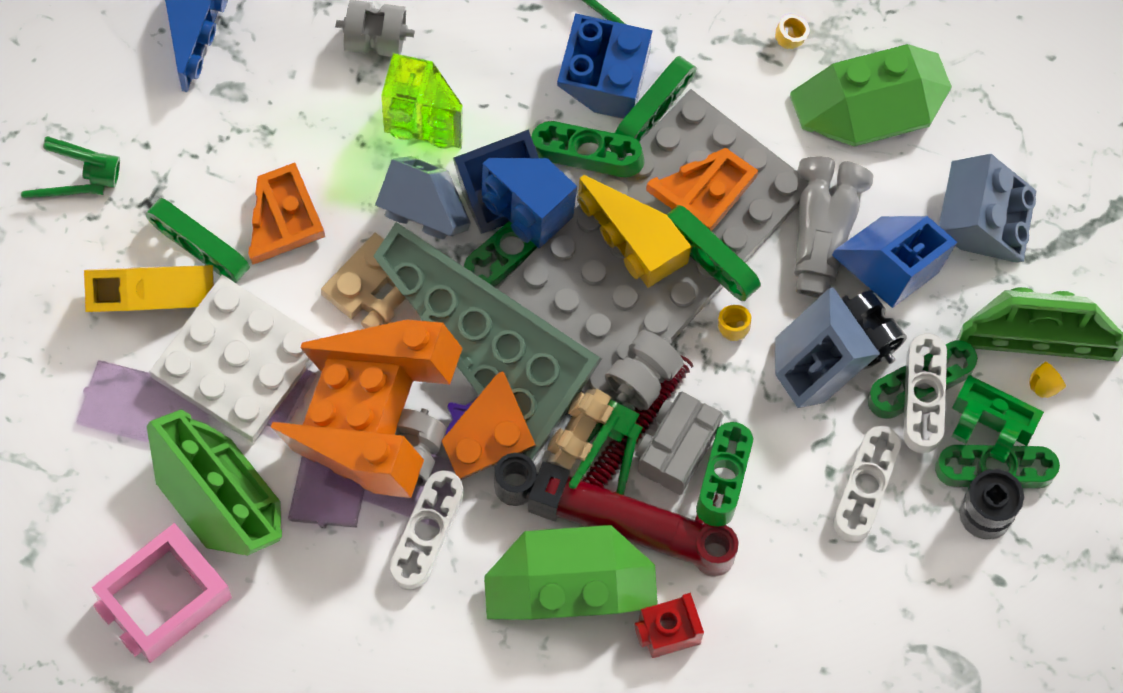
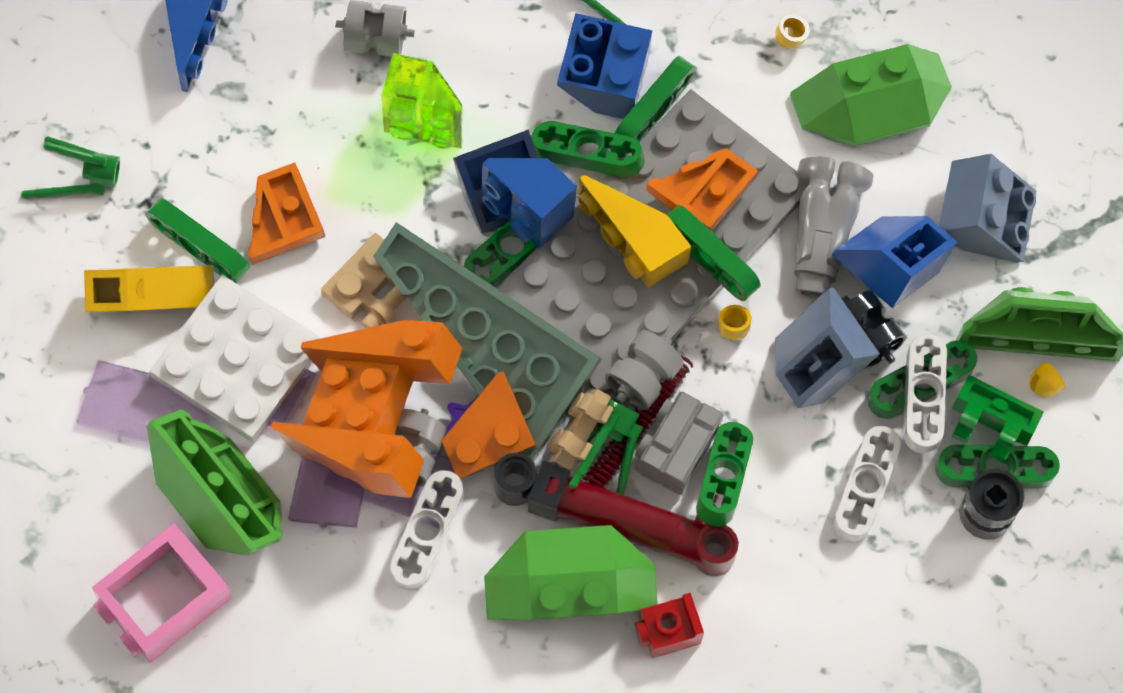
sand blue slope [375,156,471,239] -> none

